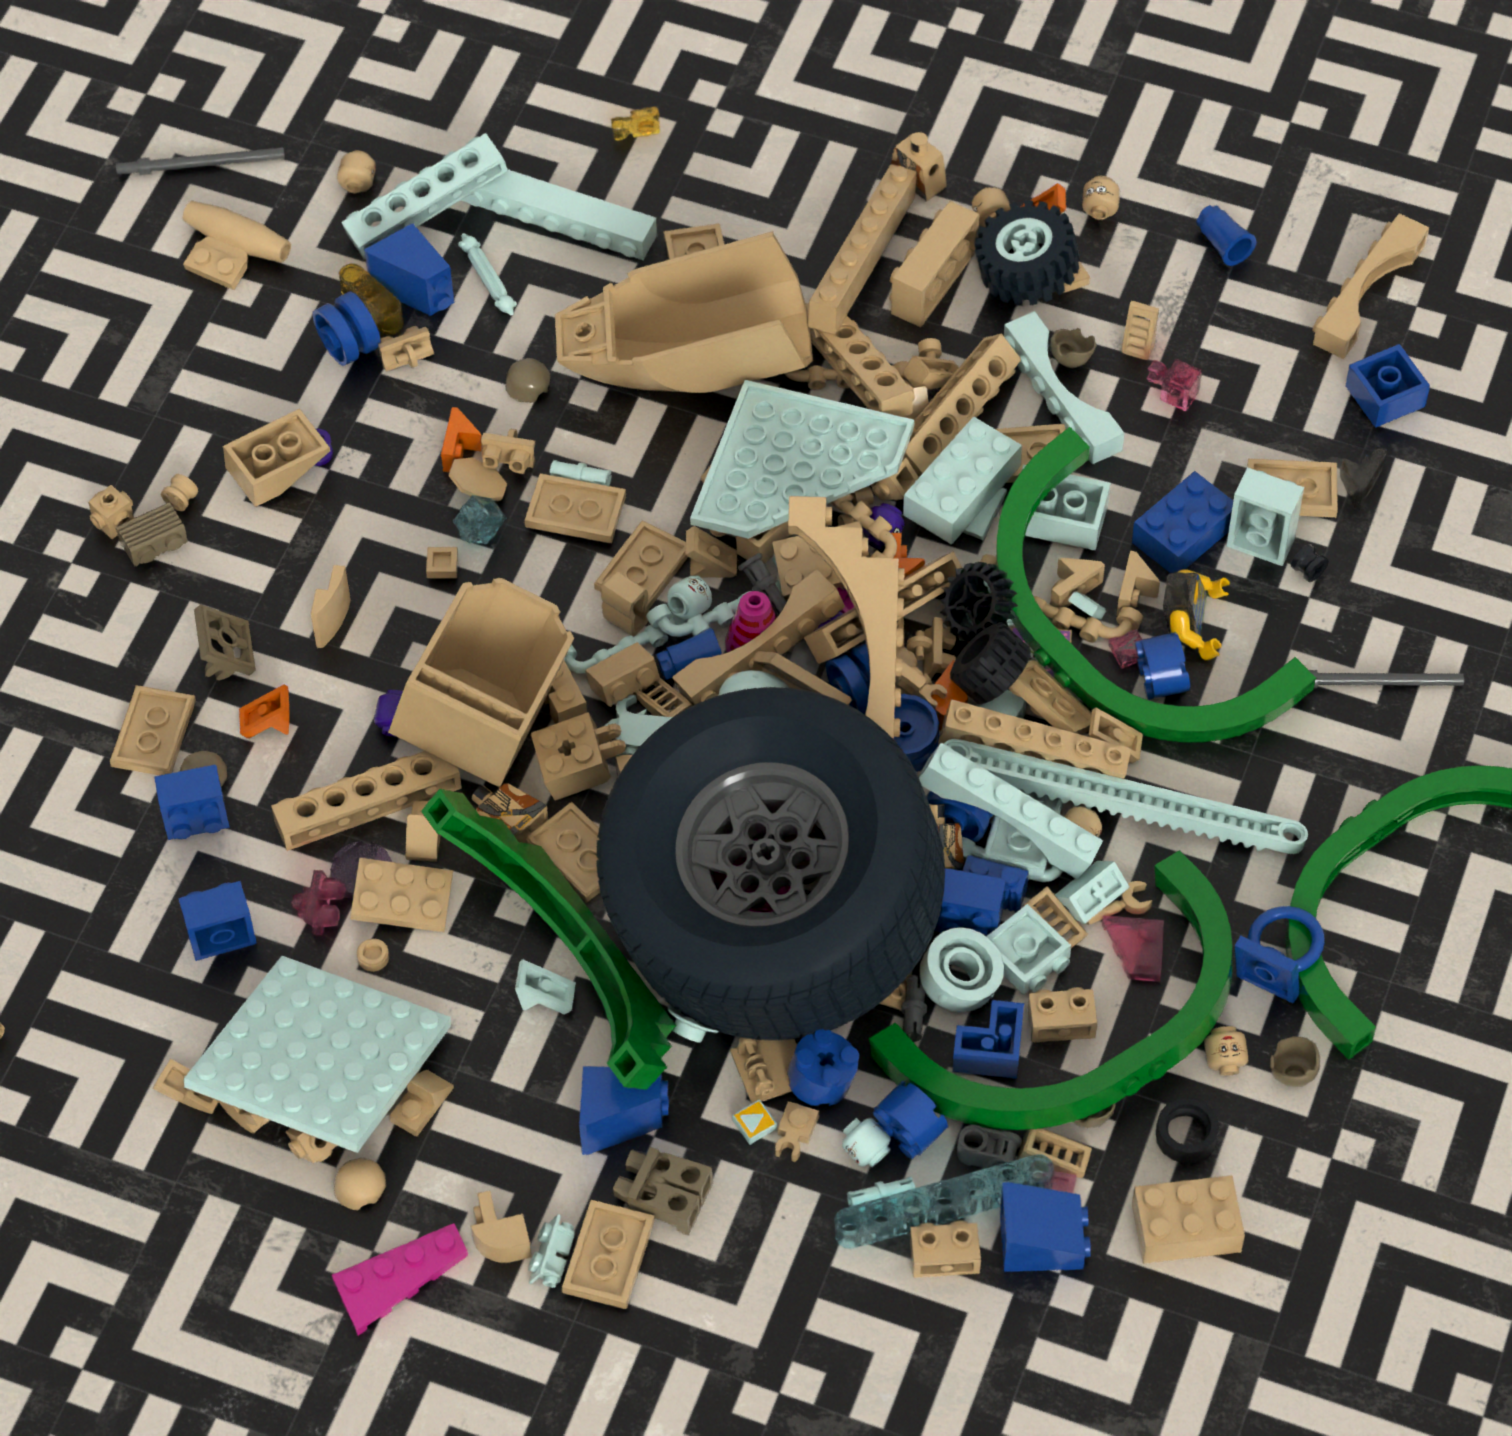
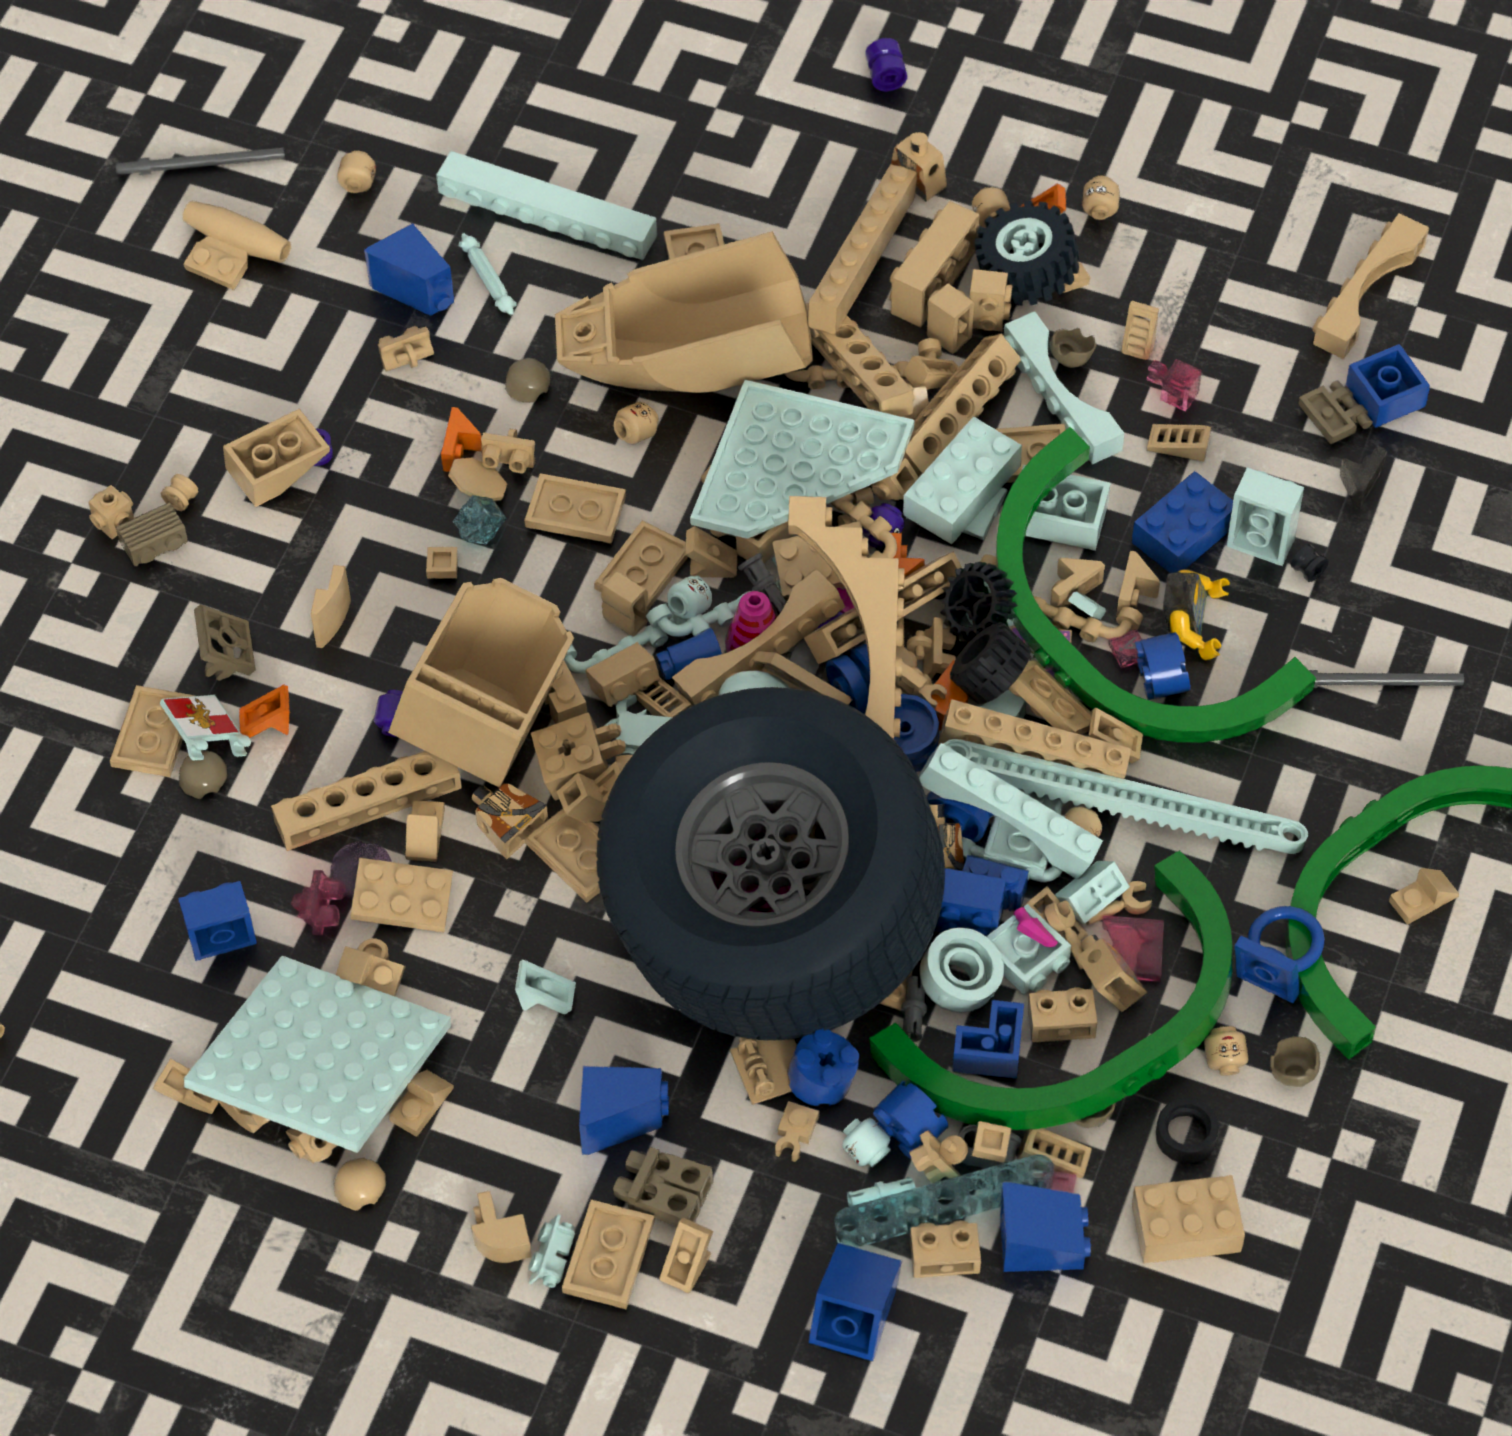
blue brick [154,764,230,840] -> none
blue wheel [312,291,381,366] -> none
dark pink wing [332,1223,468,1336] -> none
clear yellow beam [339,264,404,334] -> none
light aqua brick [342,133,508,259] -> none
green arch [421,789,676,1090] -> none
light aqua pin [550,460,612,486] -> none
clear yellow plate [611,107,660,140] -> none
light aqua piece [668,1006,719,1042] -> none
tile [732,1099,777,1145] -> none
blue plant [1196,205,1256,266] -> none
tan plate [1247,458,1338,518] -> none
none -> flag [160,695,251,760]
none -> tan slope [335,946,406,997]
none -> tan brick [557,761,624,822]
none -> tan head [614,402,658,444]
none -> tan slope [659,1218,713,1293]
none -> blue slope [809,1243,902,1361]
none -> dark purple wheel [865,38,907,91]
none -> tan hips [909,1131,968,1183]
none -> tan brick [927,283,974,354]
none -> tan brick [969,269,1012,331]
none -> tan plate [972,1121,1011,1163]
none -> dark pink bar [1014,907,1058,947]
none -> tan piece [1045,900,1084,970]
none -> tan torso [1078,935,1147,1012]
none -> tan slope [1147,424,1211,462]
none -> dark tan plate [1298,380,1373,444]
none -> tan slope [1389,868,1459,925]

